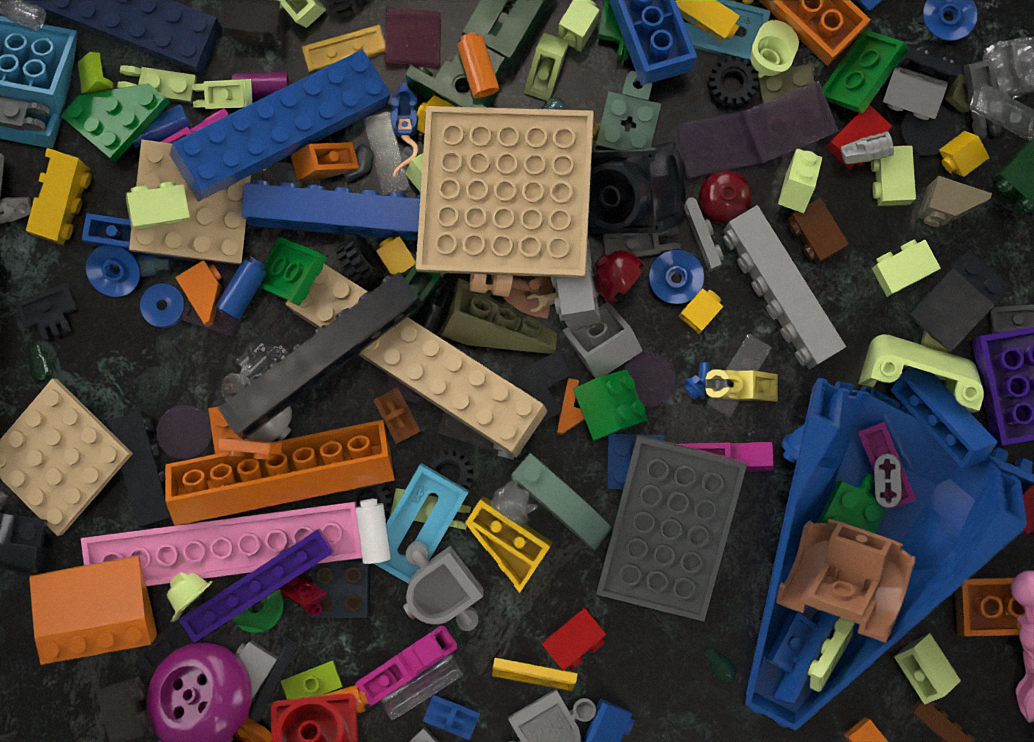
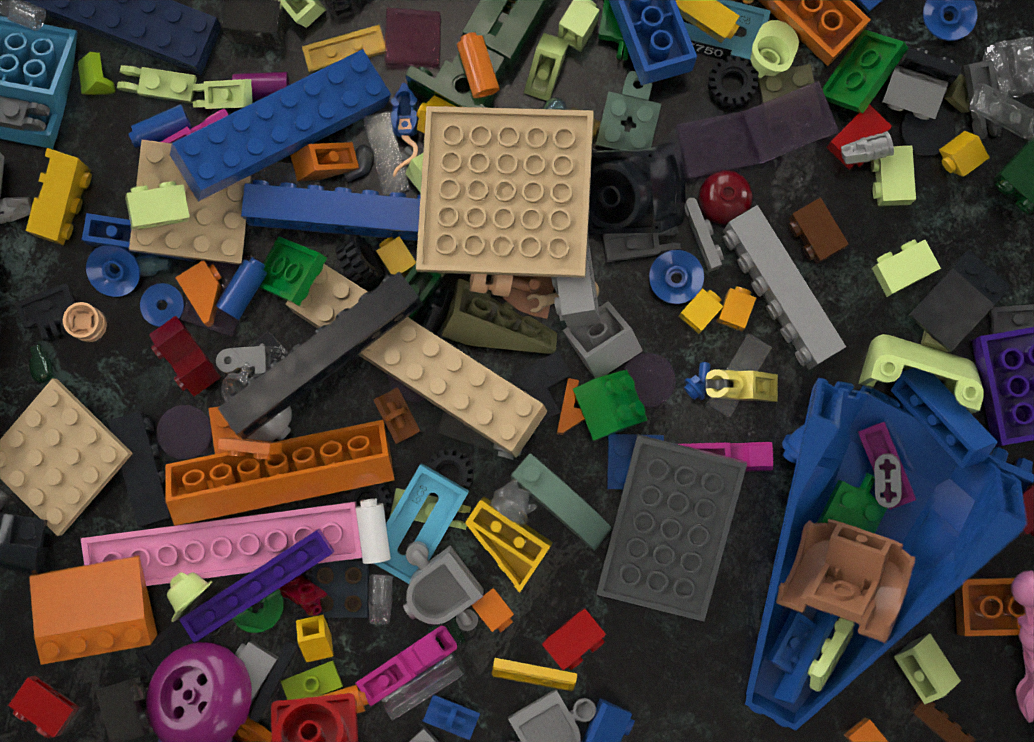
green plate [60,83,170,162] -> none
dark red cylinder [593,250,646,305] -> none
clear green cylinder [703,647,736,683] -> none
yellowish green brick [778,148,822,213] -> none
dark tan slope [917,176,992,227] -> none
none -> red brick [8,676,80,738]
none -> light nougat wheel [63,302,107,342]
none -> dark red brick [149,315,221,397]
none -> light grey leg [216,346,271,377]
none -> yellow brick [296,614,333,663]
none -> clear hinge [368,574,394,625]
none -> orange brick [471,588,514,632]
none -> black sticker [691,40,732,60]
none -> light orange brick [716,287,756,332]

